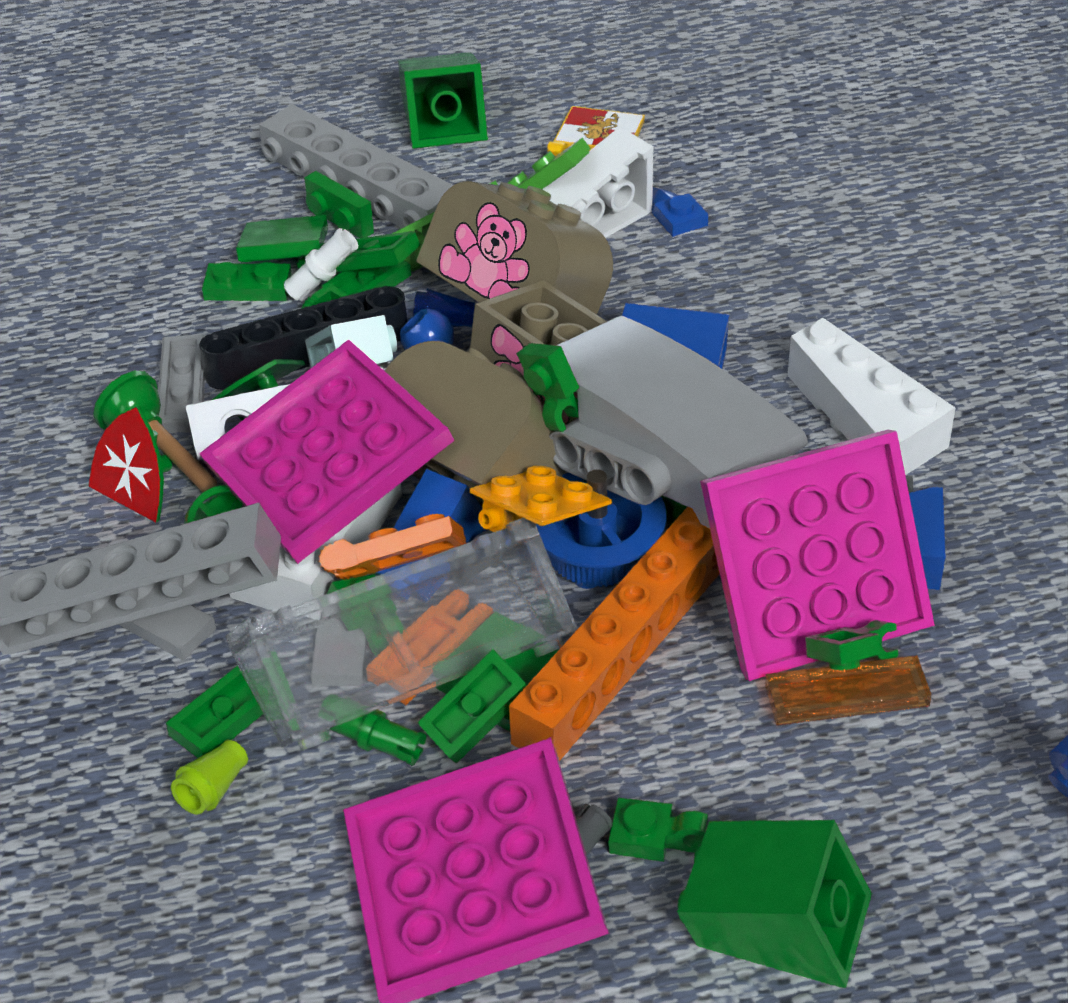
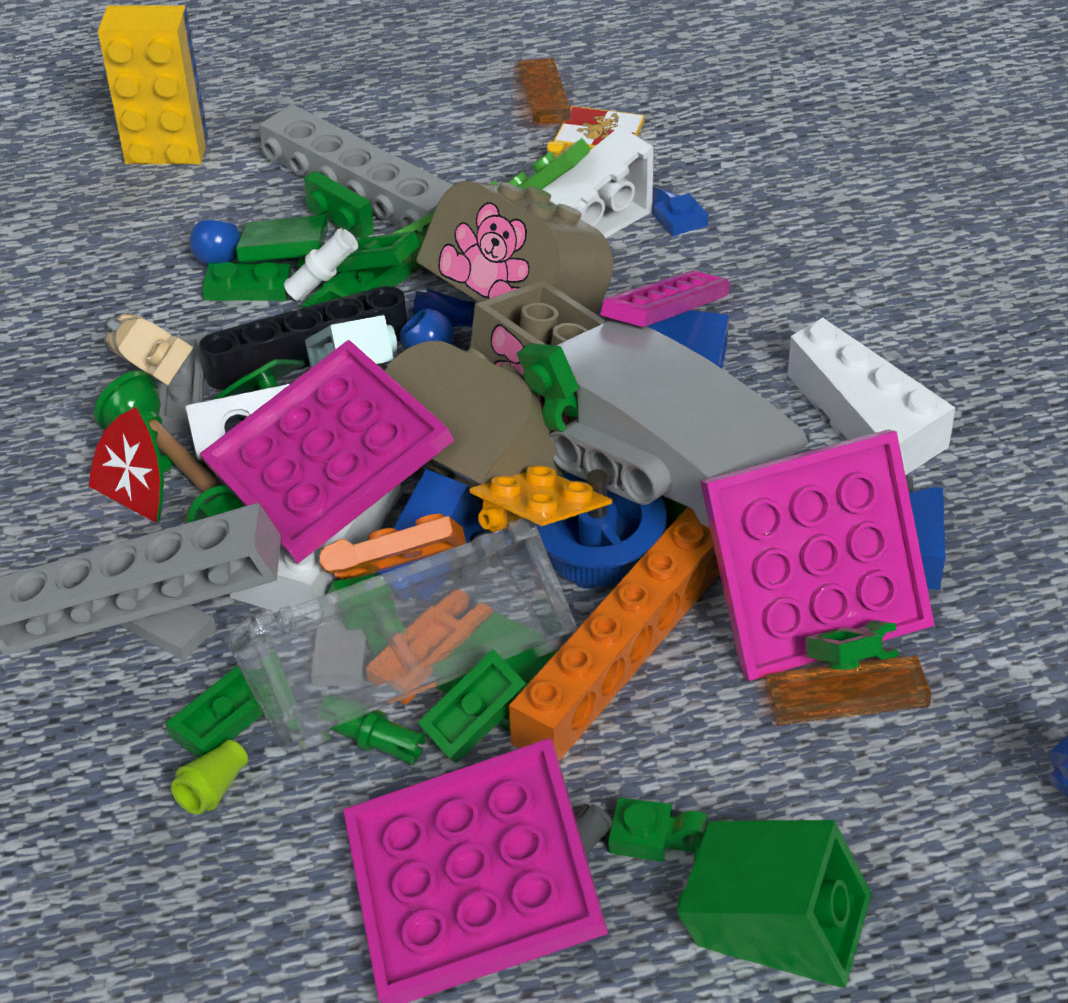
green slope [398,52,488,148] -> none
none -> yellow brick [98,5,208,164]
none -> tan plate [104,313,193,385]
none -> blue piece [189,219,241,266]
none -> clear orange tile [518,57,571,125]
none -> dark pink tile [601,270,731,327]

